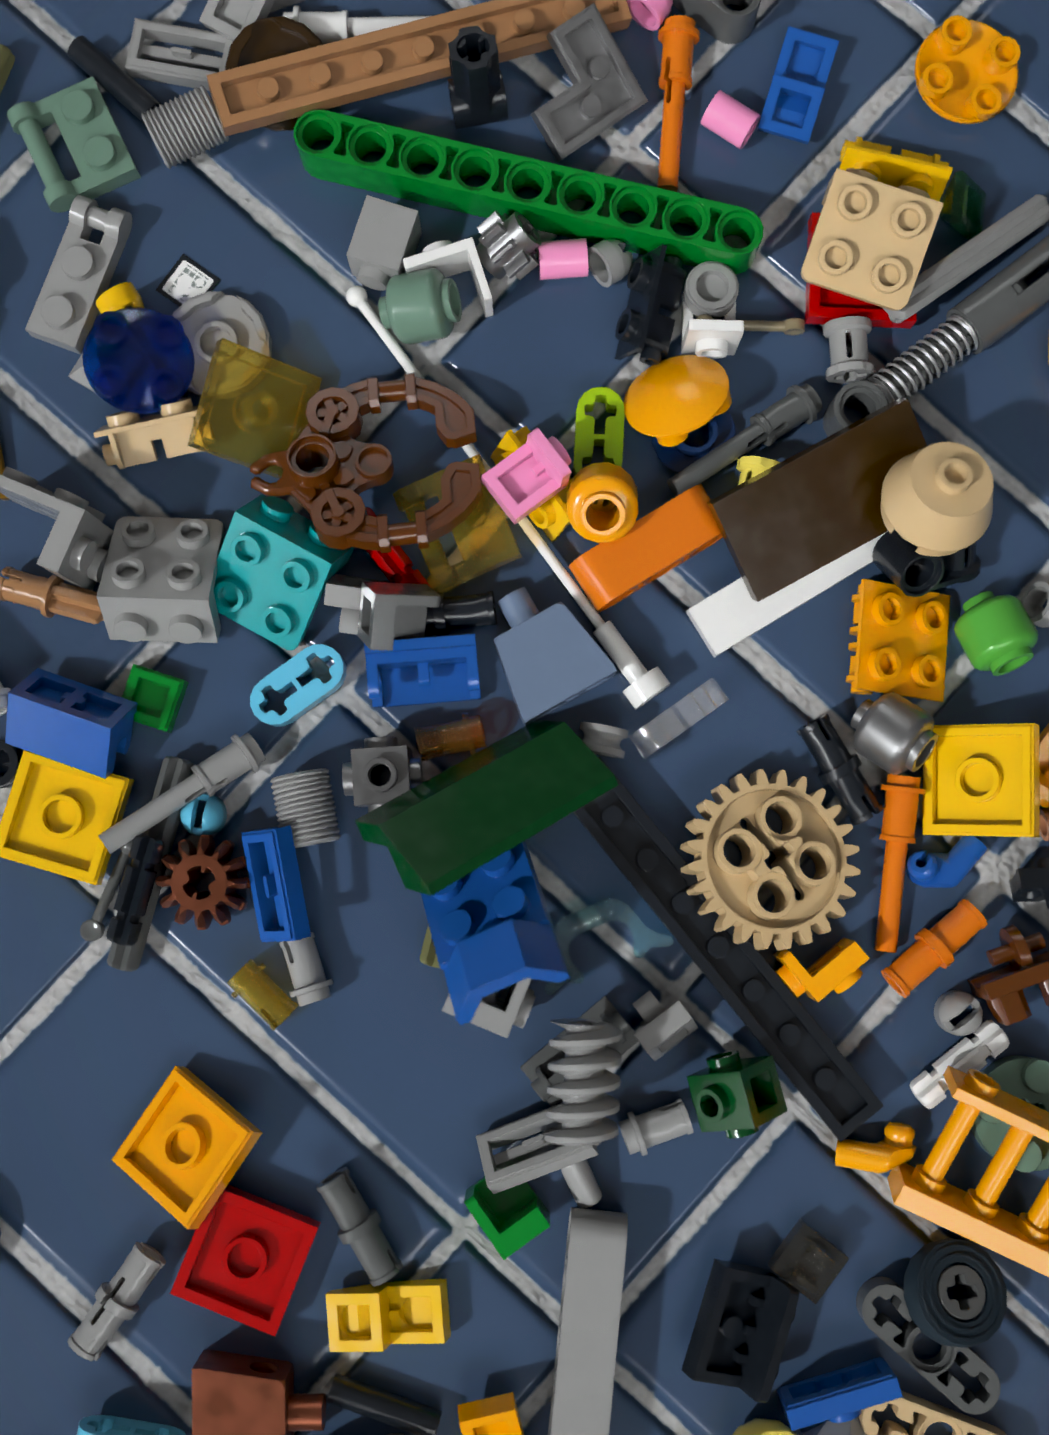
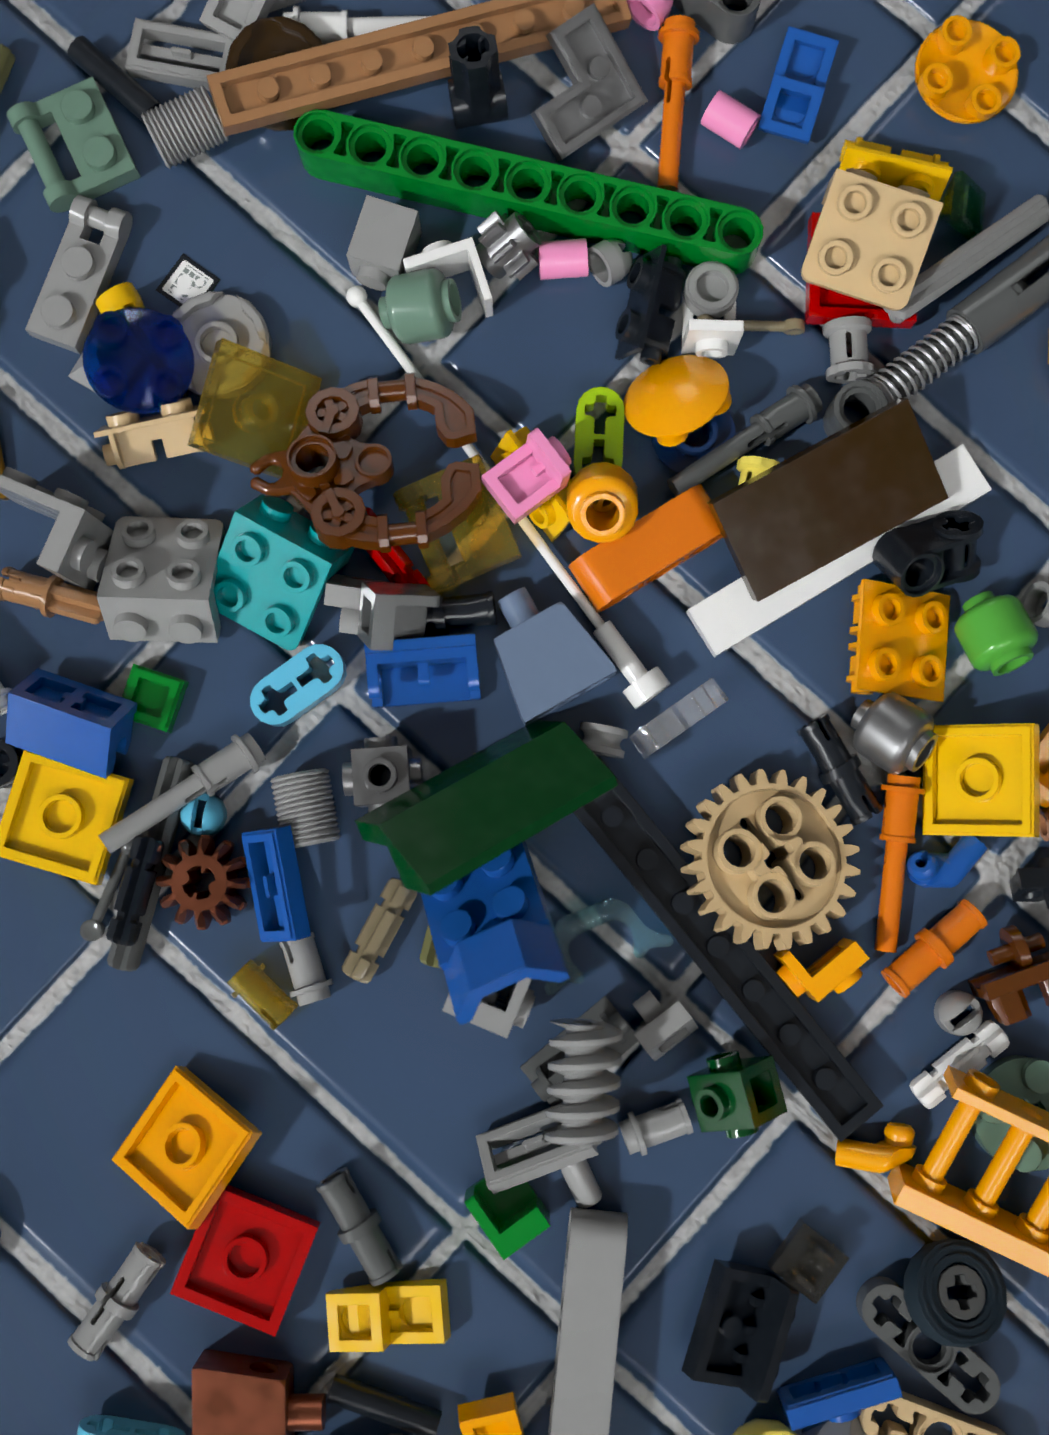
clear orange pin [415,712,487,762] -> none
tan cone [880,442,993,557] -> none
none -> dark tan axle [342,877,417,984]

